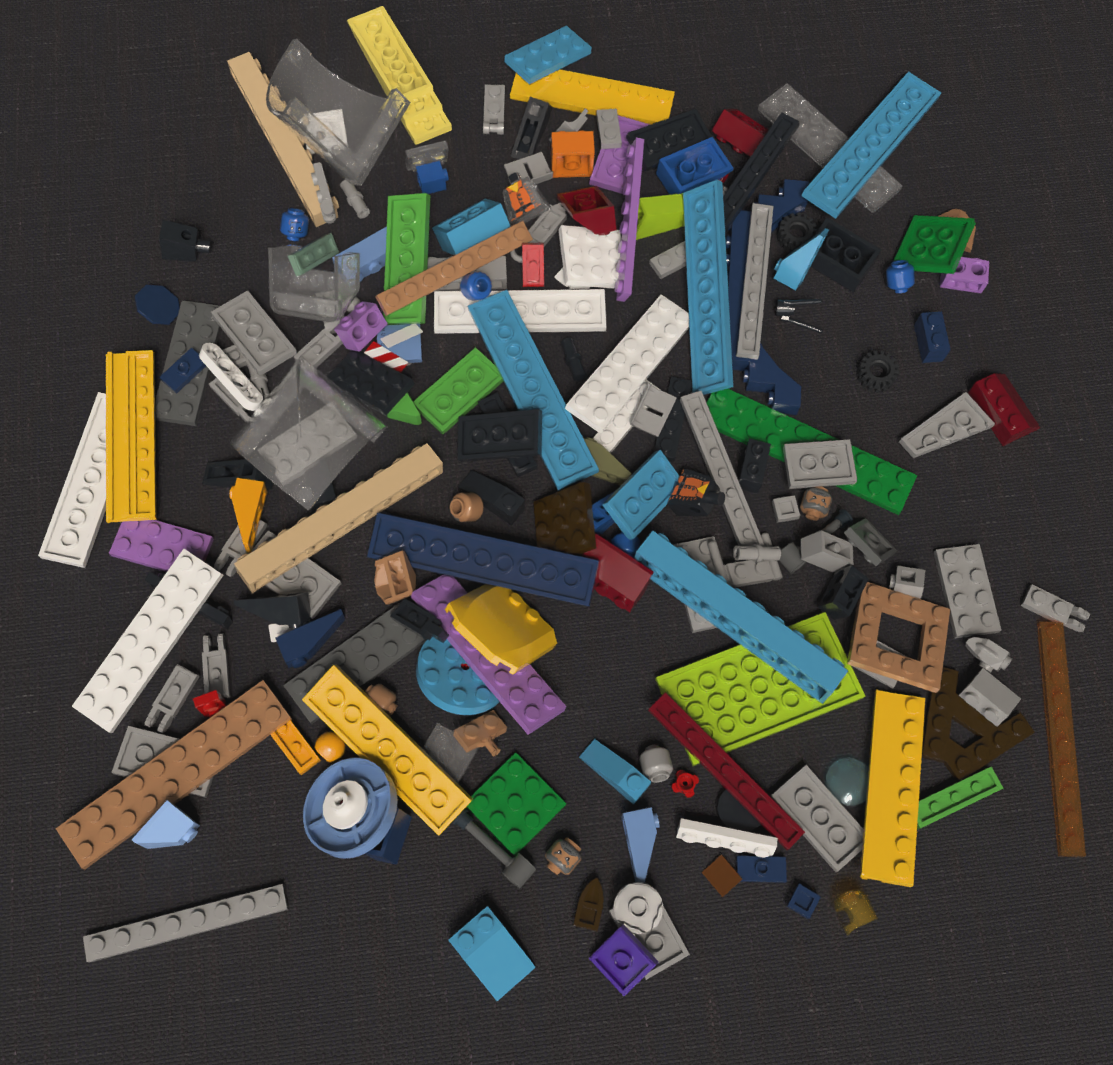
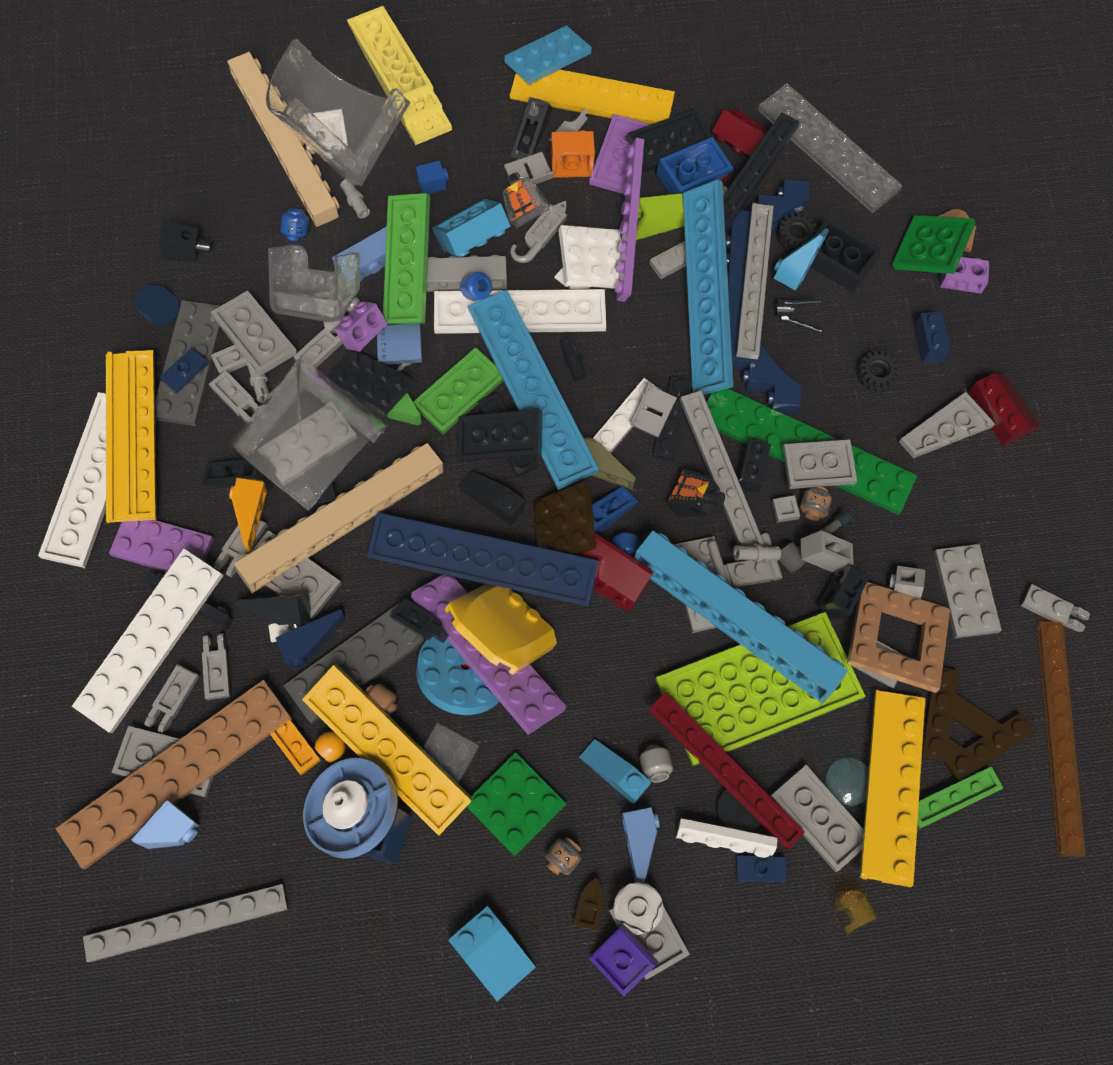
red plate [193,690,227,718] -> none
white beam [199,343,263,411] -> none
sand green tile [288,233,339,276] -> none
light grey hinge [311,162,336,224] -> none
sticker [364,341,408,373] -> none
medium nougat slope [374,550,416,604] -> none
medium nougat plate [375,221,533,316] -> none
white sticker [380,324,423,348] -> none
clear plate [405,141,448,172] -> none
medium nougat head [450,492,484,522] -> none
medium nougat plate [453,710,507,756] -> none
dark grey piece [453,809,536,889] -> none
light grey plate [483,84,505,135] -> none
plate [522,243,544,287] -> none
dark red slope [557,186,616,235] -> none
white plate [565,295,690,434] -> none
light grey plate [596,109,622,149] -> none
dark azure plate [602,450,680,540] -> none
red plate [672,770,699,798] -> none
reddish brown sticker [701,855,742,897] -> none
dark blue plate [786,884,821,919] -> none
dark azure plate [802,72,941,219] -> none
dark grey plate [844,518,897,566] -> none
blue head [886,260,915,293] -> none
light grey brick [959,668,1021,726] -> none
light grey hand [966,637,1012,673] -> none

